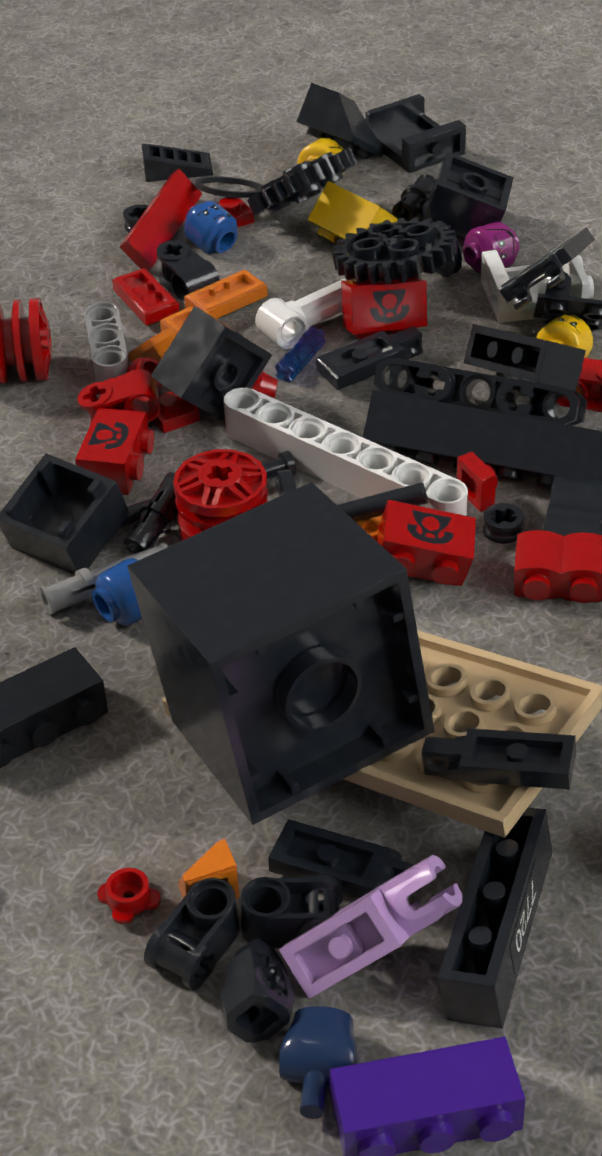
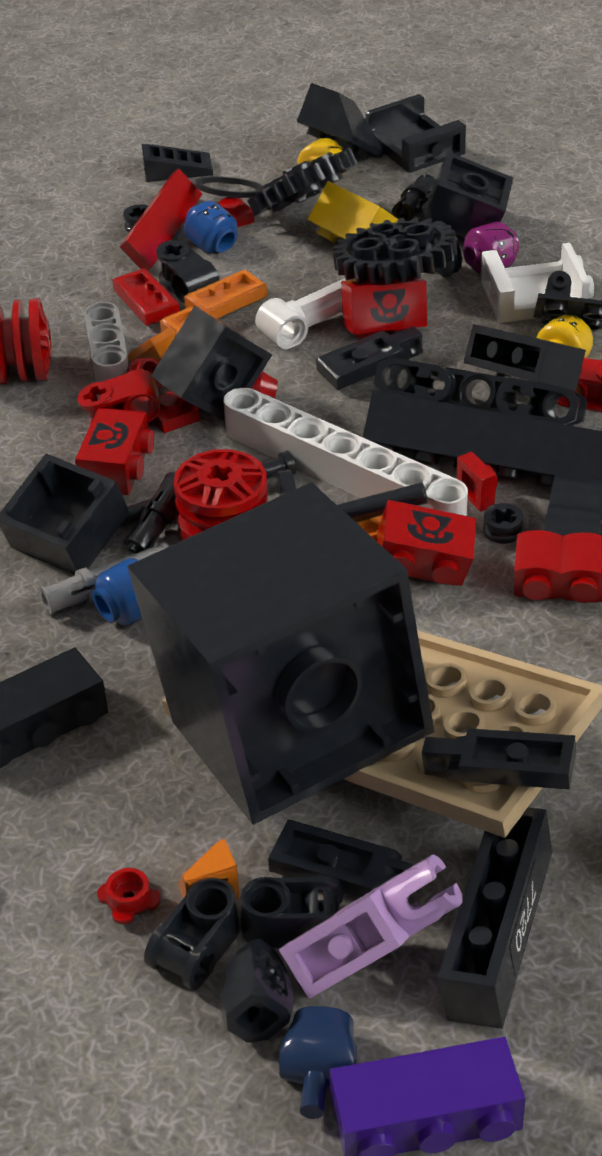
clear blue axle [275,326,325,383] -> none
black tile [499,227,595,310] -> none

